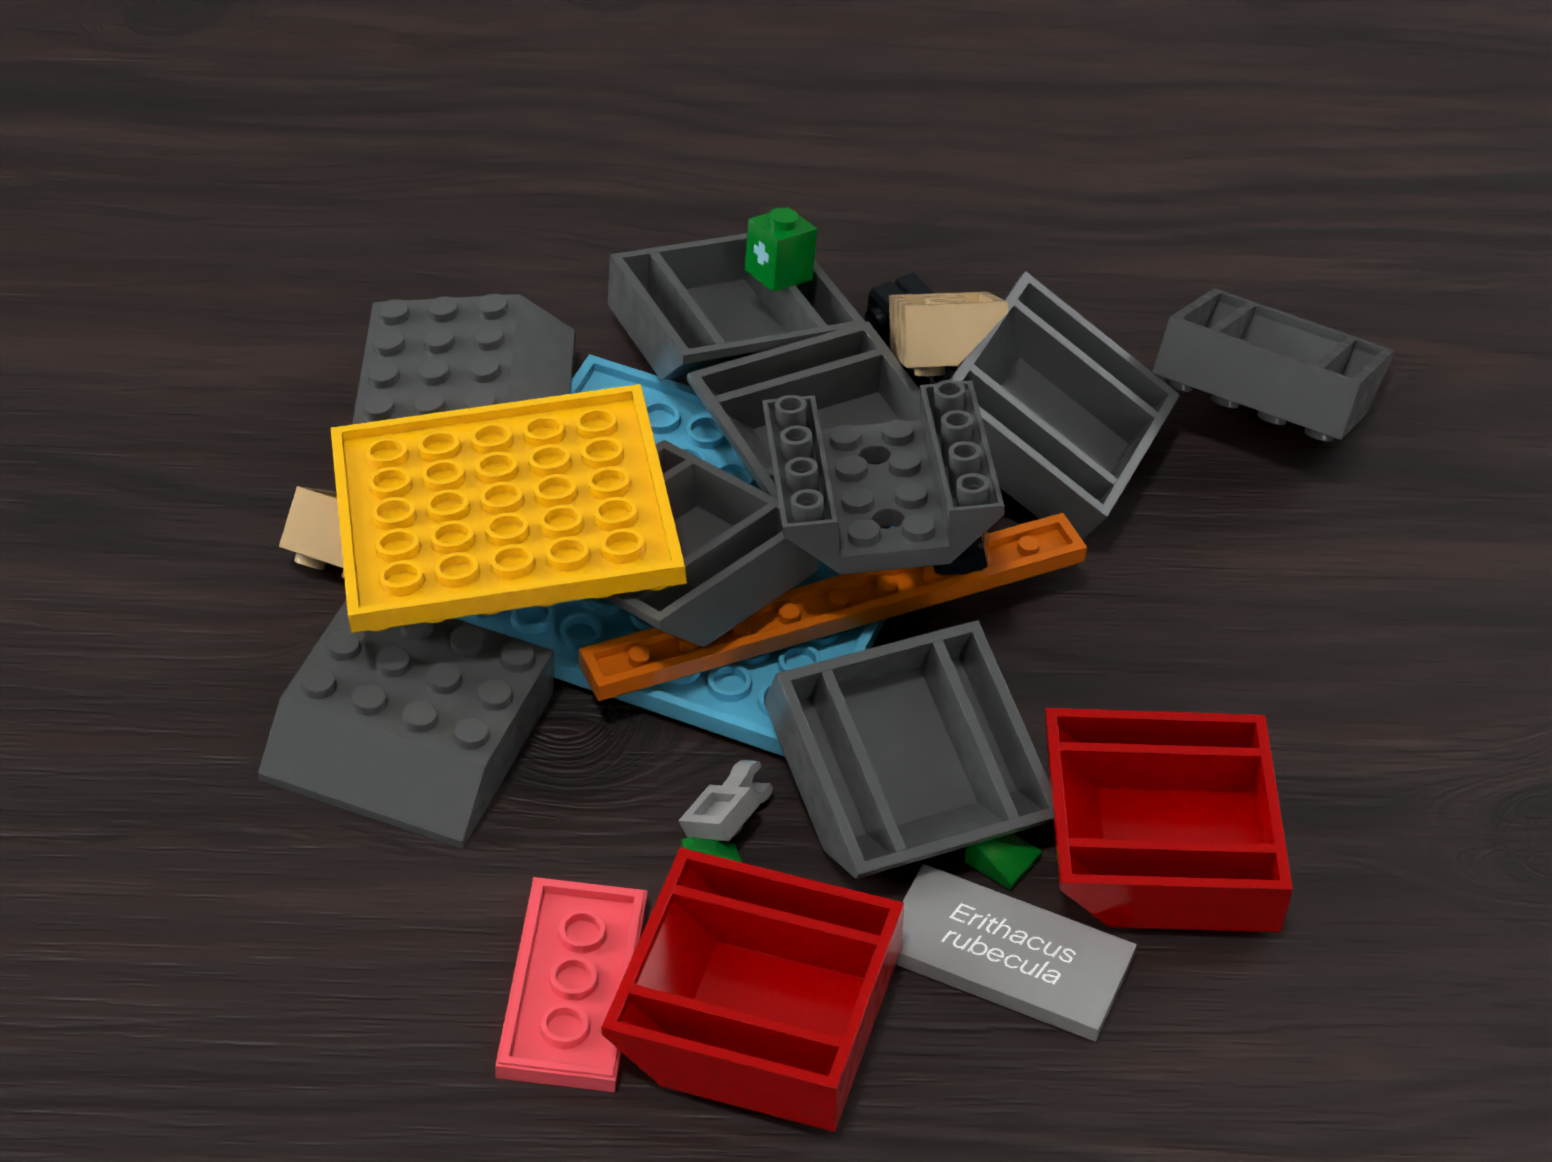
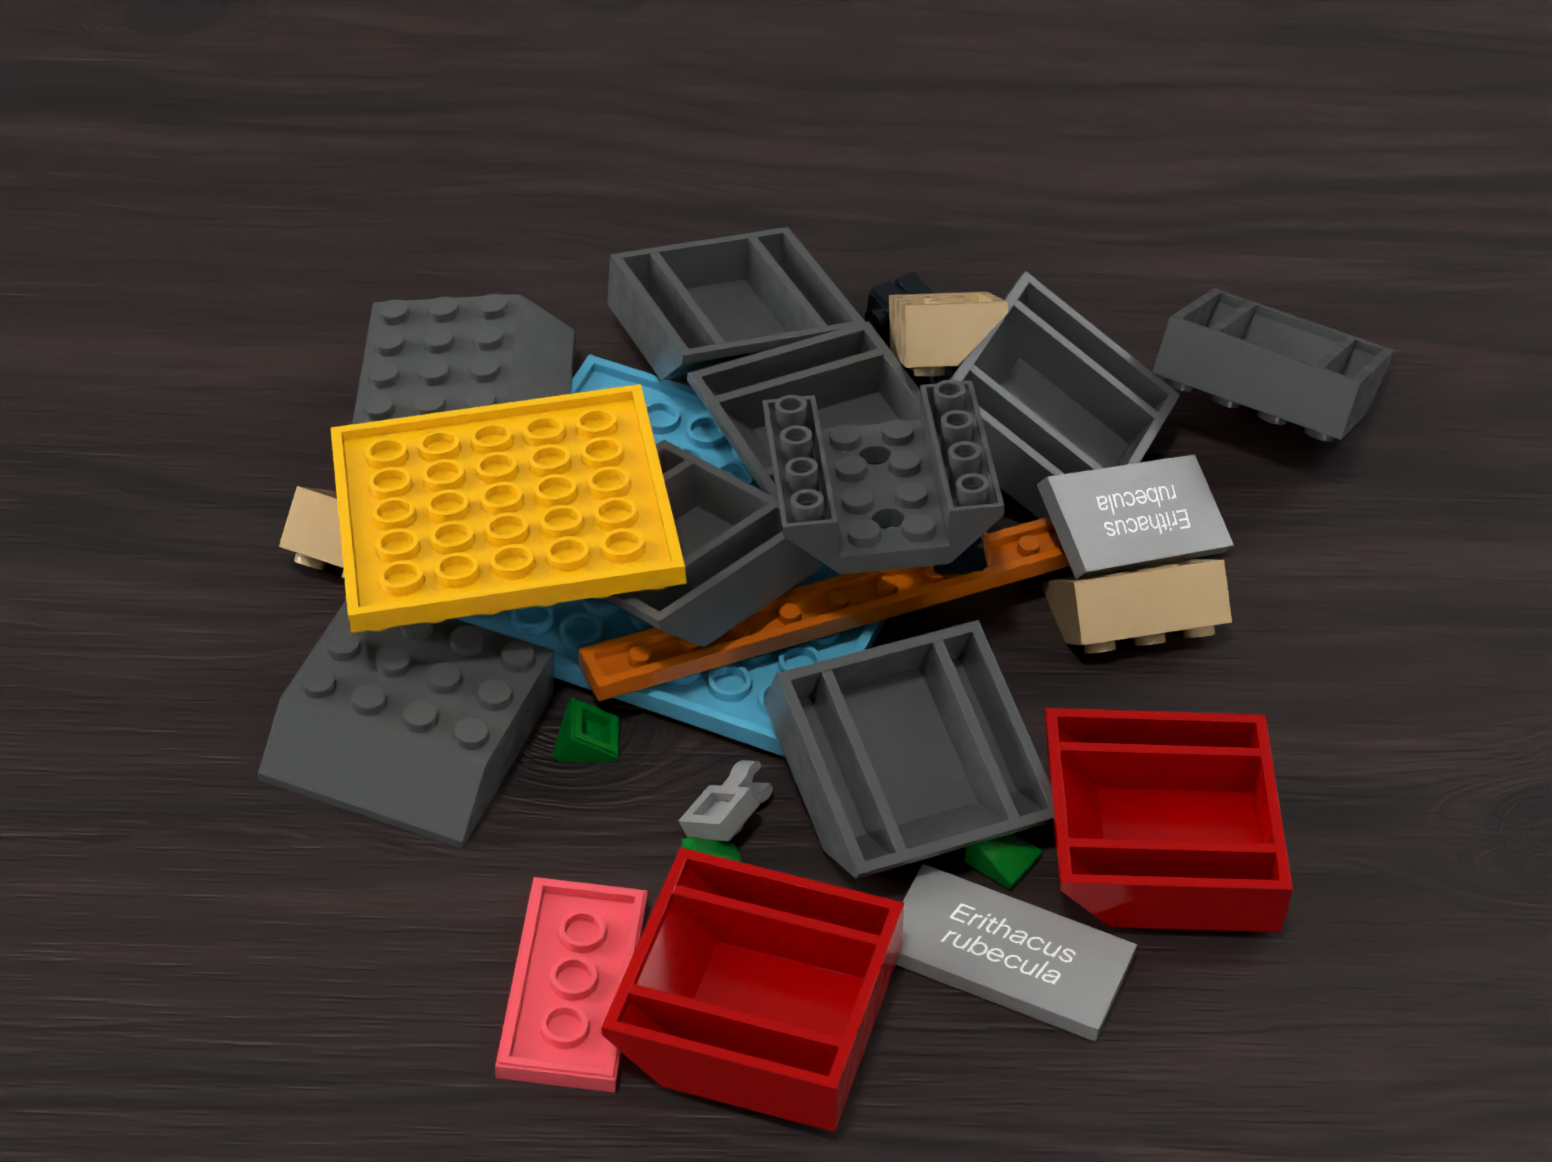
green brick [744,207,818,292] -> none
none -> green slope [553,698,619,763]
none -> light grey tile [1037,454,1234,579]
none -> tan slope [1042,559,1232,654]

